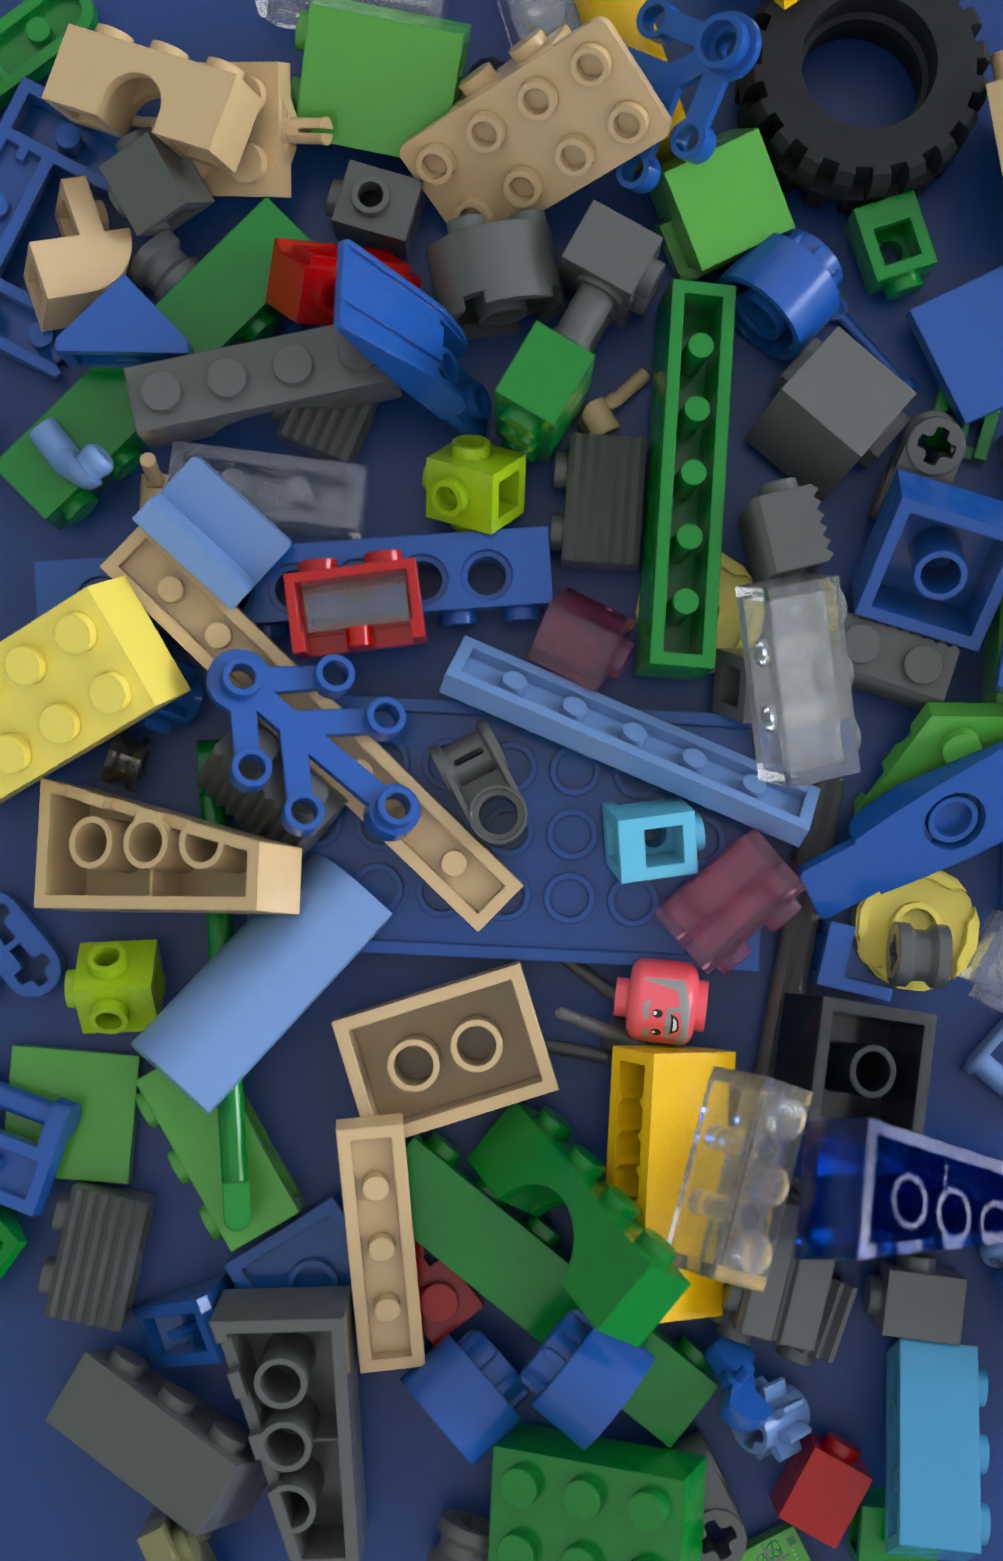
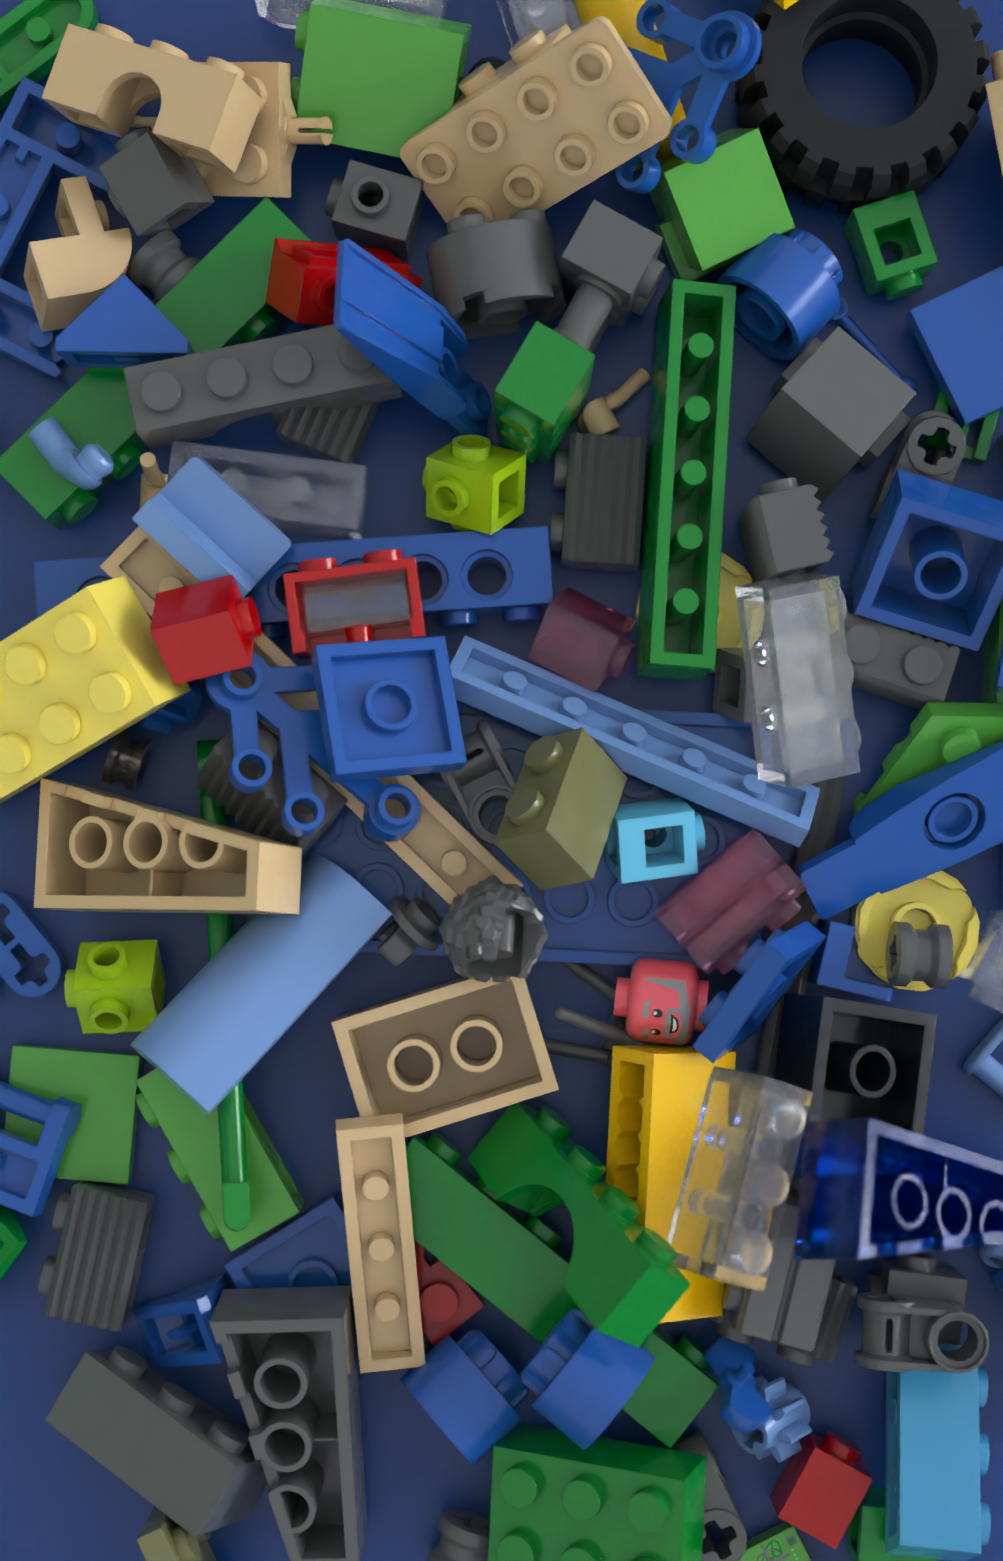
none -> red brick [150,574,262,685]
none -> blue plate [310,636,467,782]
none -> dark grey plate [377,896,442,967]
none -> dark grey piece [439,875,549,983]
none -> olive brick [494,727,627,891]
none -> blue plate [692,921,827,1063]
none -> dark grey piece [854,1292,990,1373]

